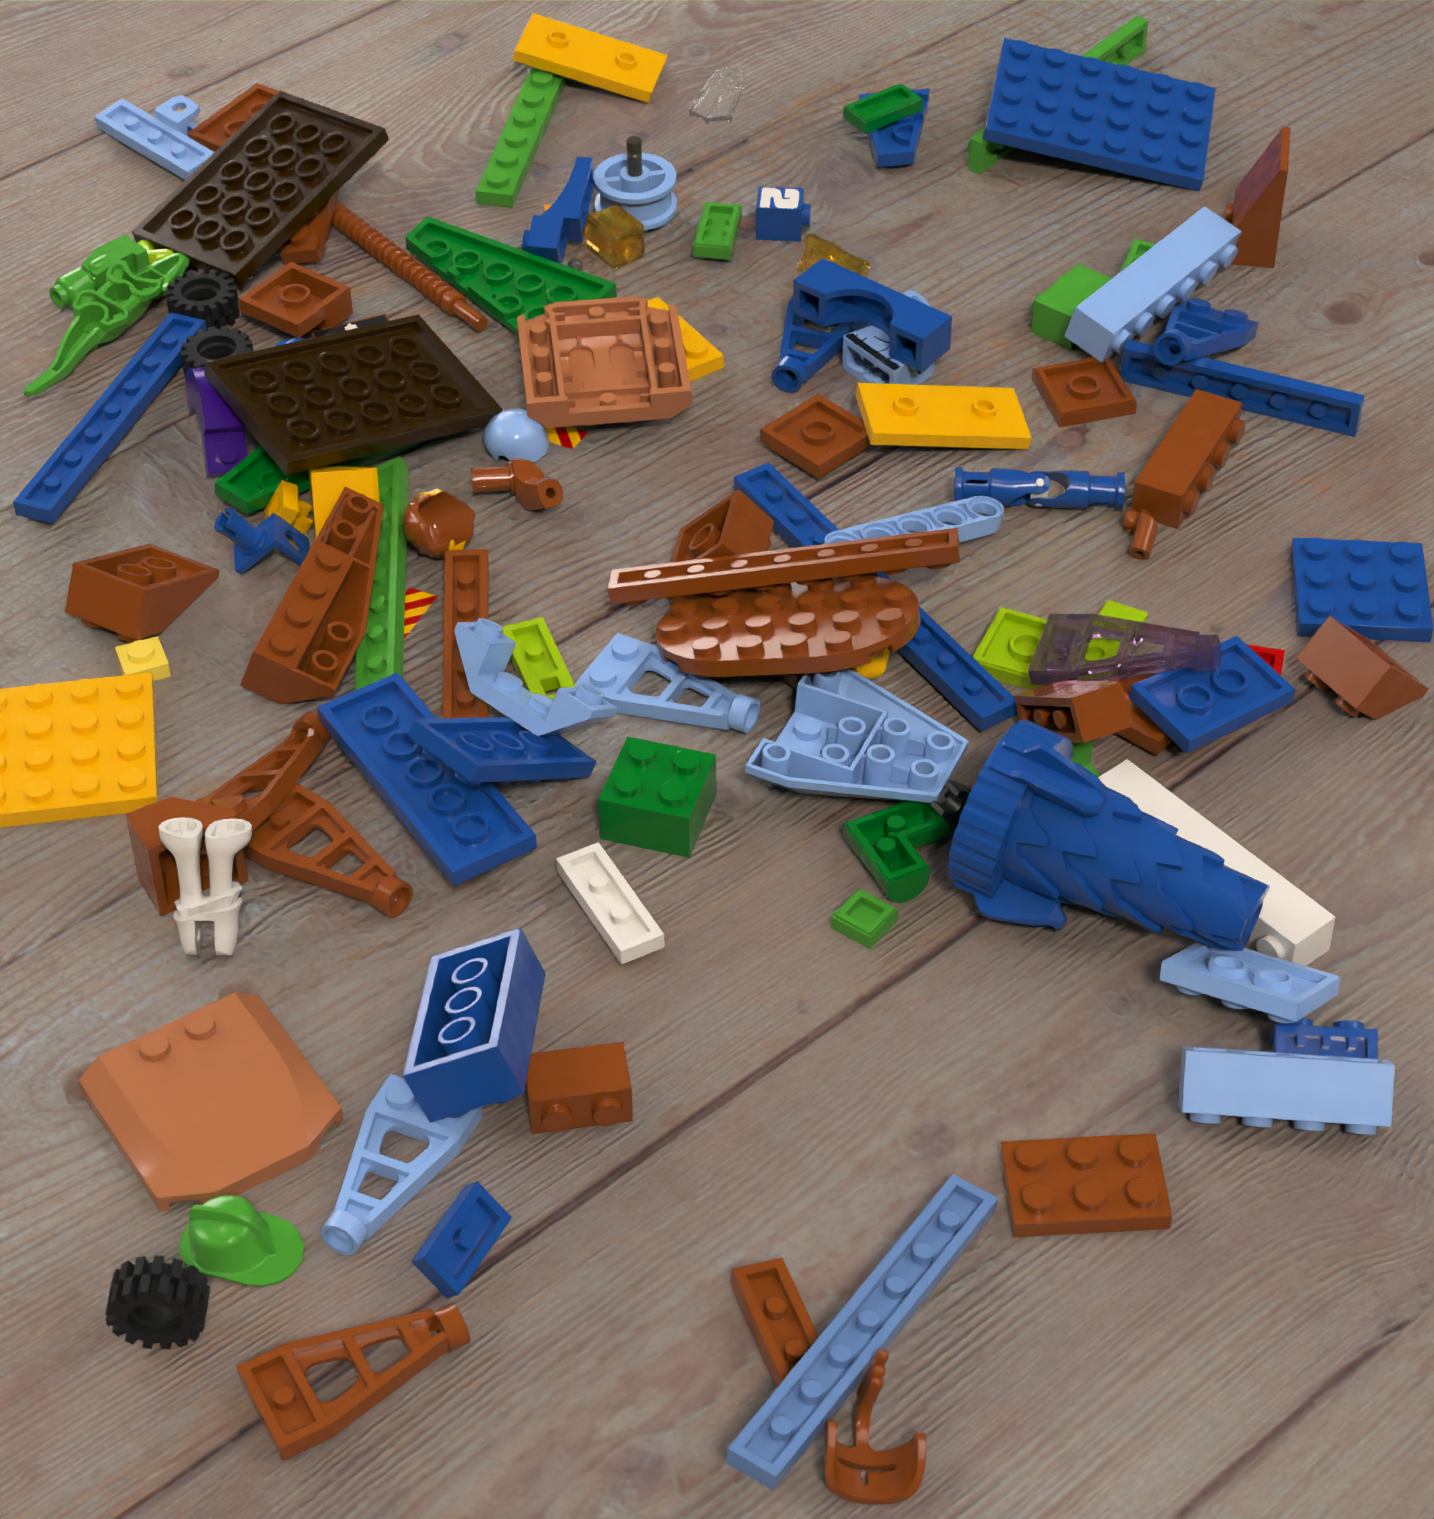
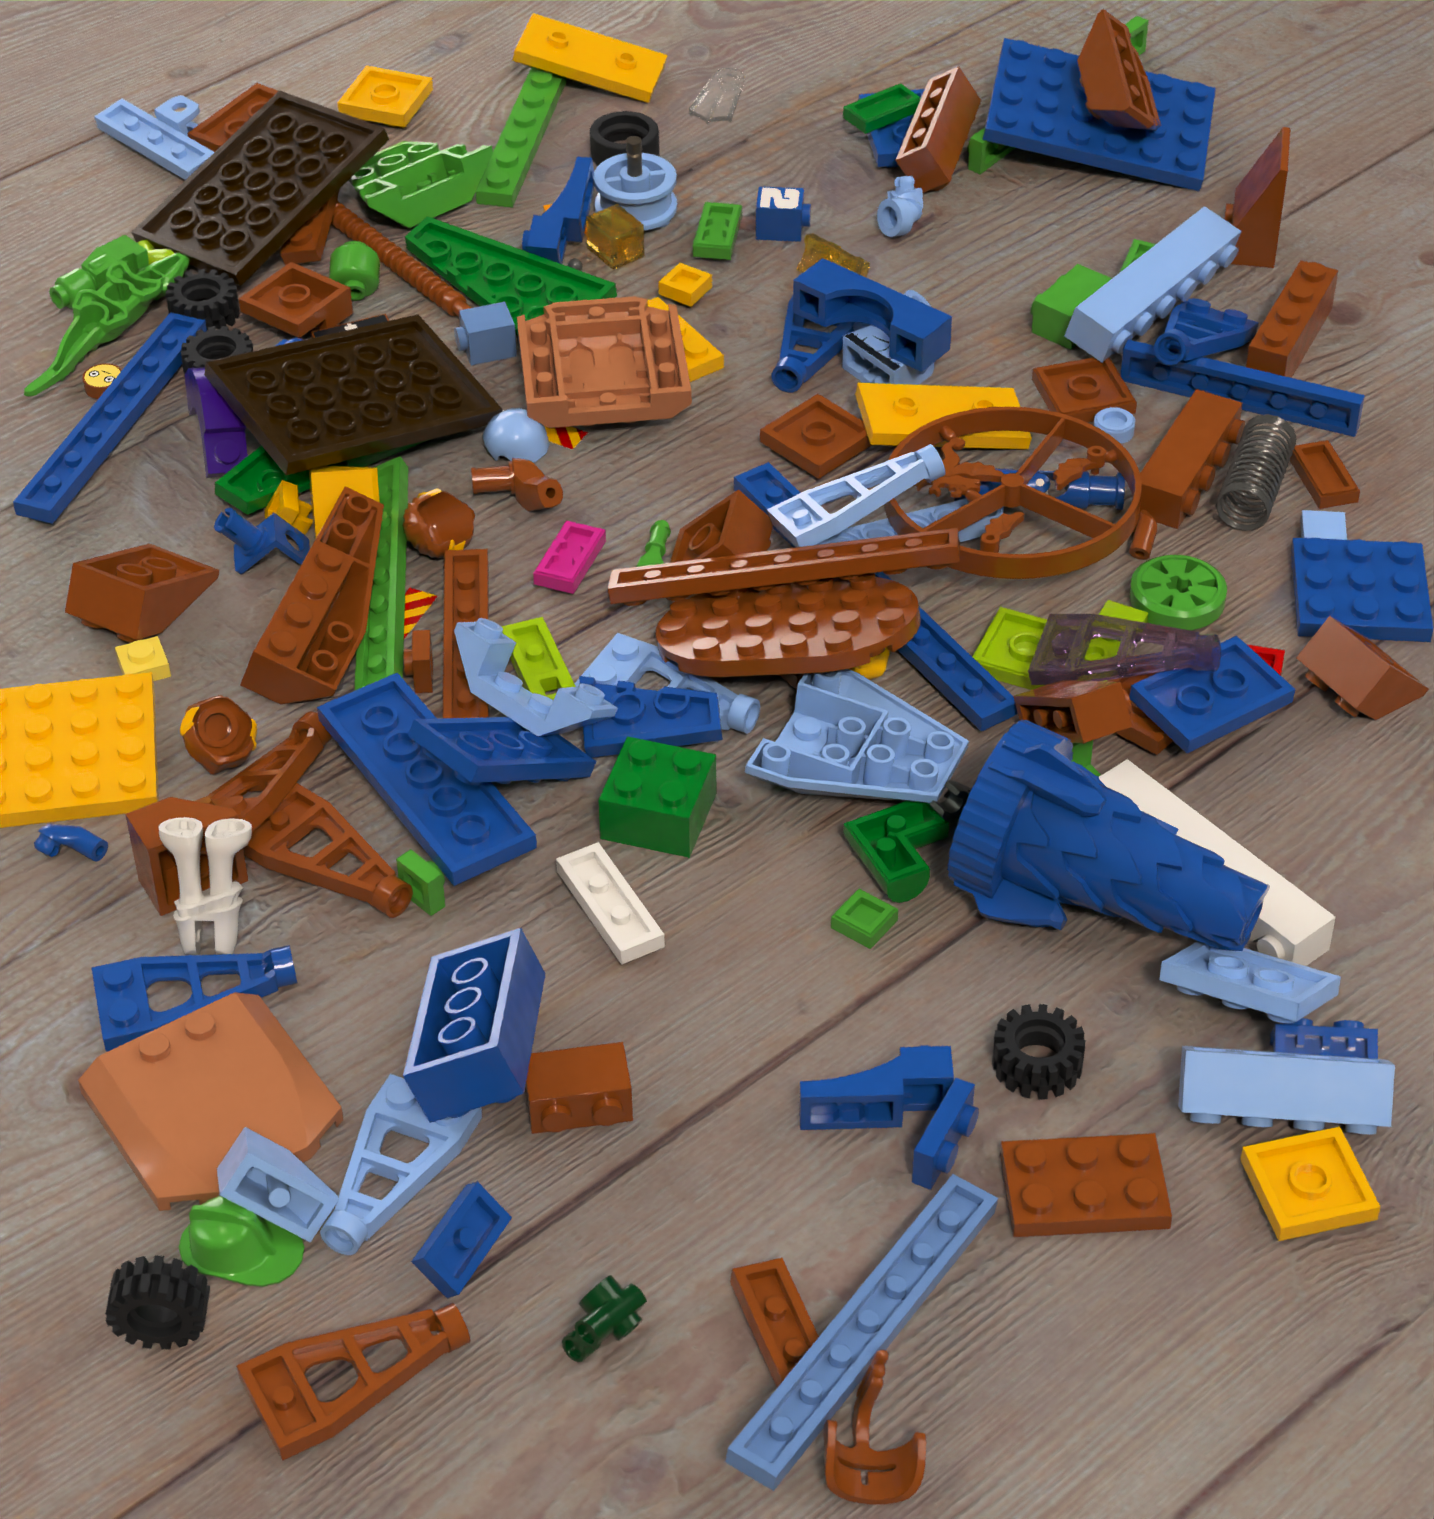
none -> blue arm [34,824,108,861]
none -> tile [82,363,122,399]
none -> blue plate [91,945,297,1052]
none -> dark orange hair [180,695,257,774]
none -> light blue slope [217,1127,339,1242]
none -> bright green head [329,241,380,301]
none -> yellow plate [337,66,433,127]
none -> bright green wedge [349,141,493,228]
none -> bright green plate [396,849,445,916]
none -> dark orange plate [404,630,433,693]
none -> medium blue brick [454,302,517,365]
none -> dark pink plate [533,521,606,594]
none -> dark green plate [562,1275,647,1362]
none -> blue wing [579,676,723,758]
none -> black tyre [590,111,660,166]
none -> bright green piece [636,520,671,567]
none -> yellow plate [658,263,712,307]
none -> light blue plate [767,444,946,547]
none -> blue slope [799,1045,954,1130]
none -> light blue arm [877,176,923,237]
none -> dark orange piece [884,406,1142,579]
none -> dark orange brick [896,66,981,193]
none -> blue plate [912,1078,979,1190]
none -> black tyre [992,1004,1086,1100]
none -> dark orange wedge [1077,9,1161,130]
none -> light blue tile [1094,407,1135,444]
none -> bright green wheel [1129,555,1227,631]
none -> dark grey piece [1216,414,1297,531]
none -> yellow plate [1240,1127,1381,1241]
none -> dark orange brick [1246,260,1338,378]
none -> dark orange tile [1290,440,1360,509]
none -> light blue tile [1300,510,1347,540]

